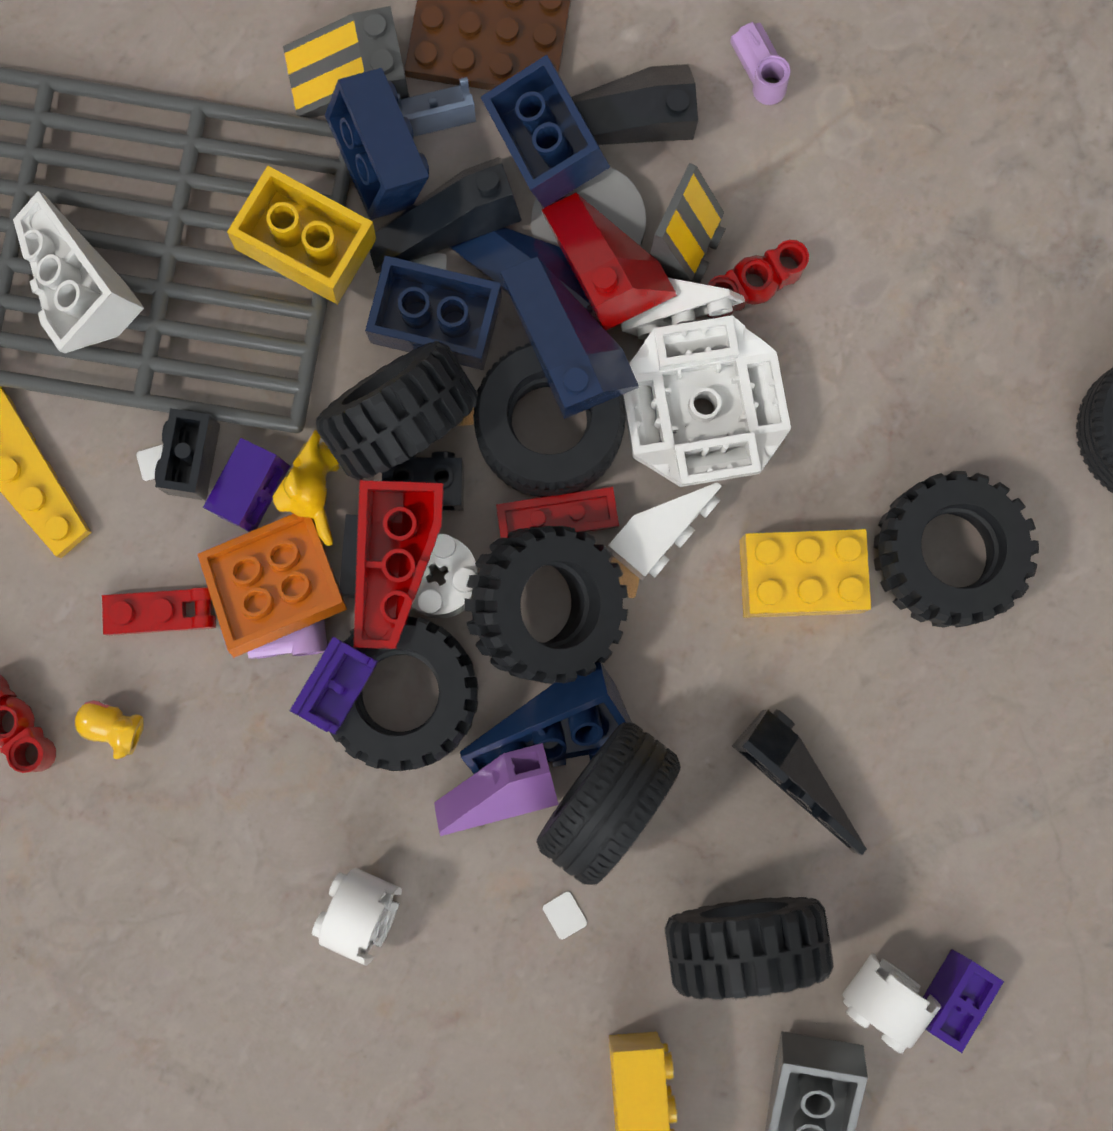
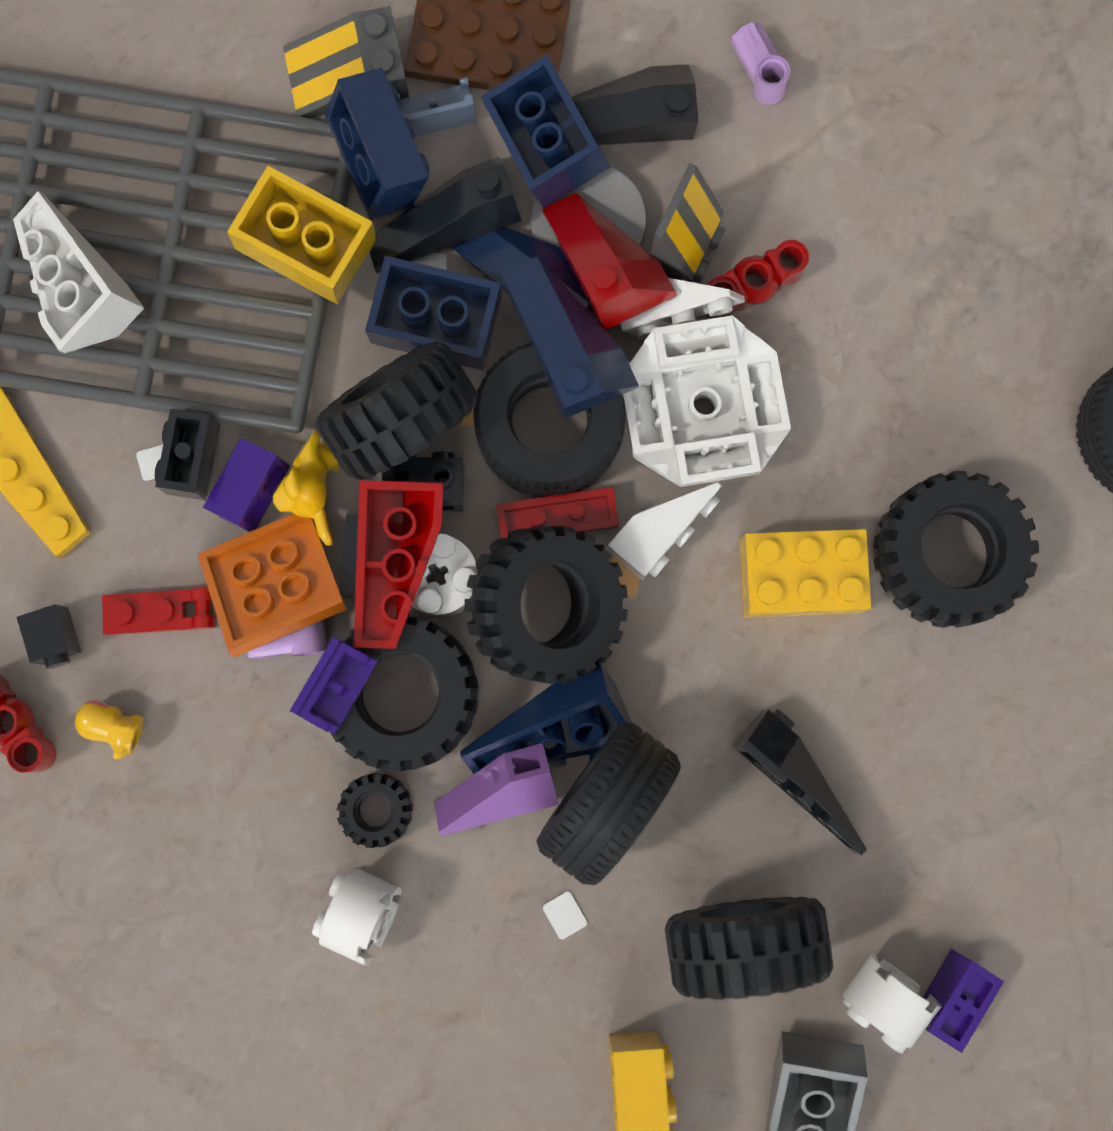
none -> black brick [16,604,81,669]
none -> black tyre [337,773,413,848]

